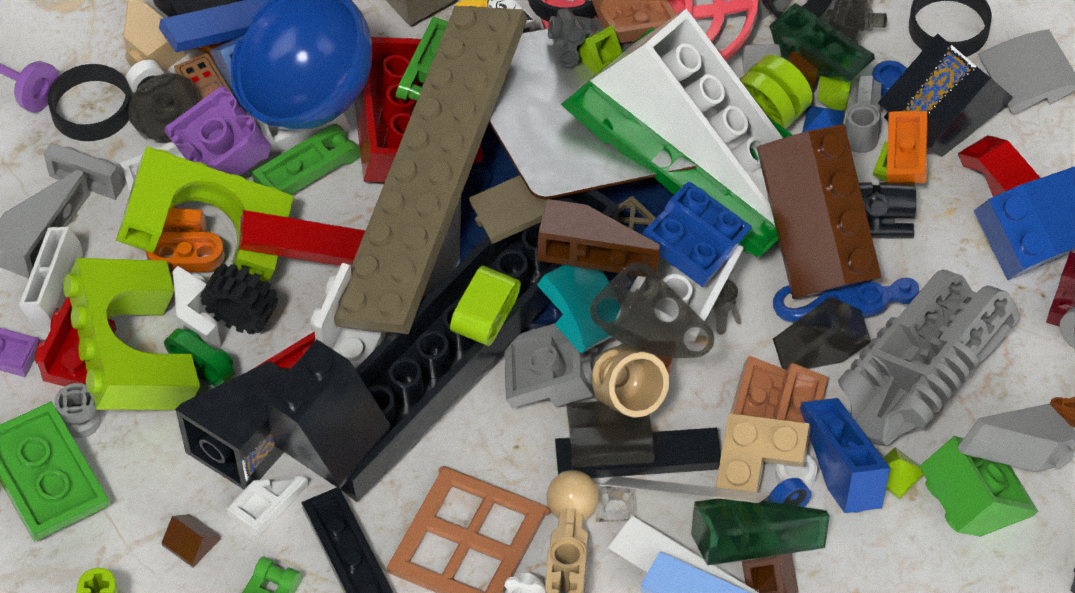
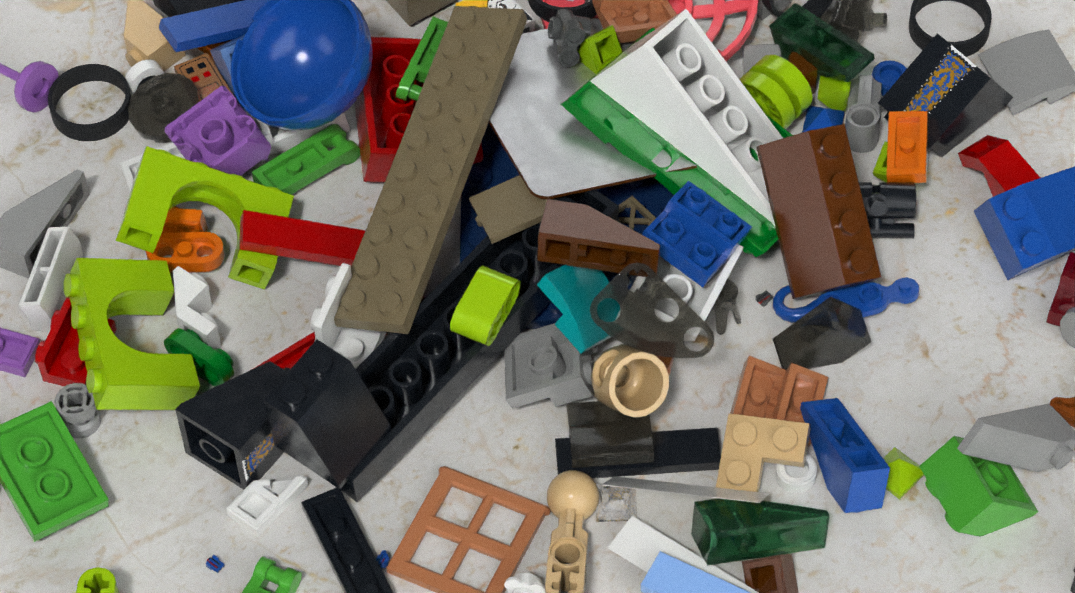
light grey plate [43,143,123,200] -> none
reddish brown slope [161,514,221,568] -> none
black tyre [200,264,278,334] -> none
blue tile [768,478,811,518] -> none
light grey connector [838,269,1019,446] -> none
none -> blue piece [206,555,225,573]
none -> blue piece [376,550,390,569]
none -> dark grey piece [755,290,773,307]

